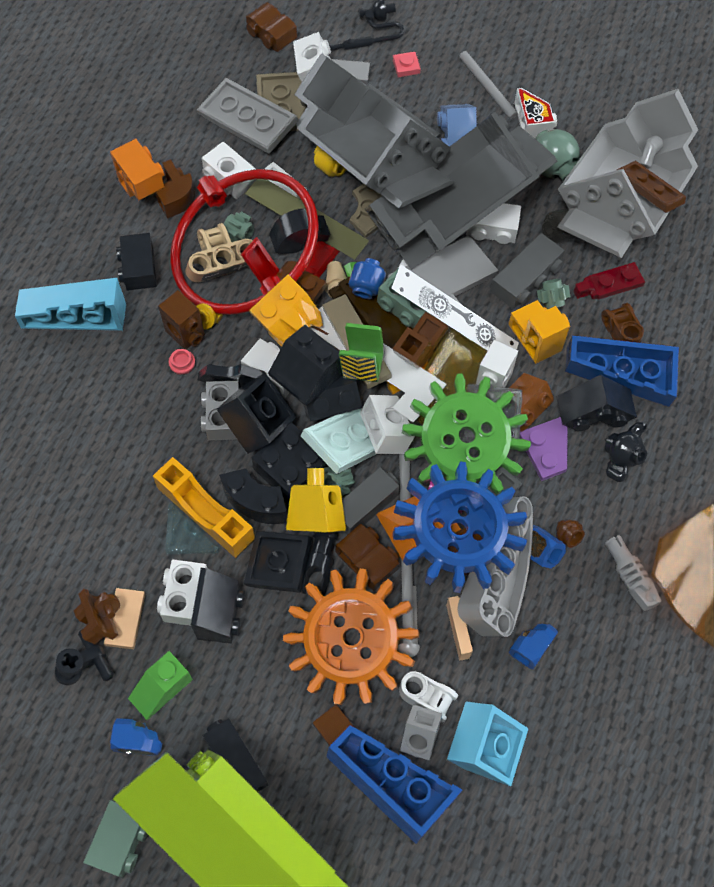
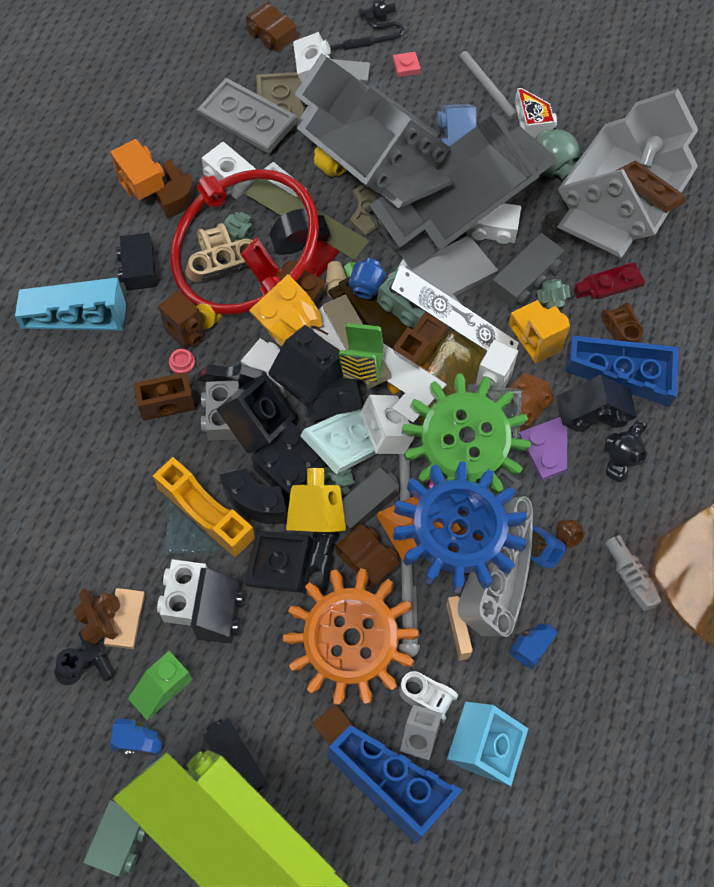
none -> reddish brown brick [133,372,195,421]

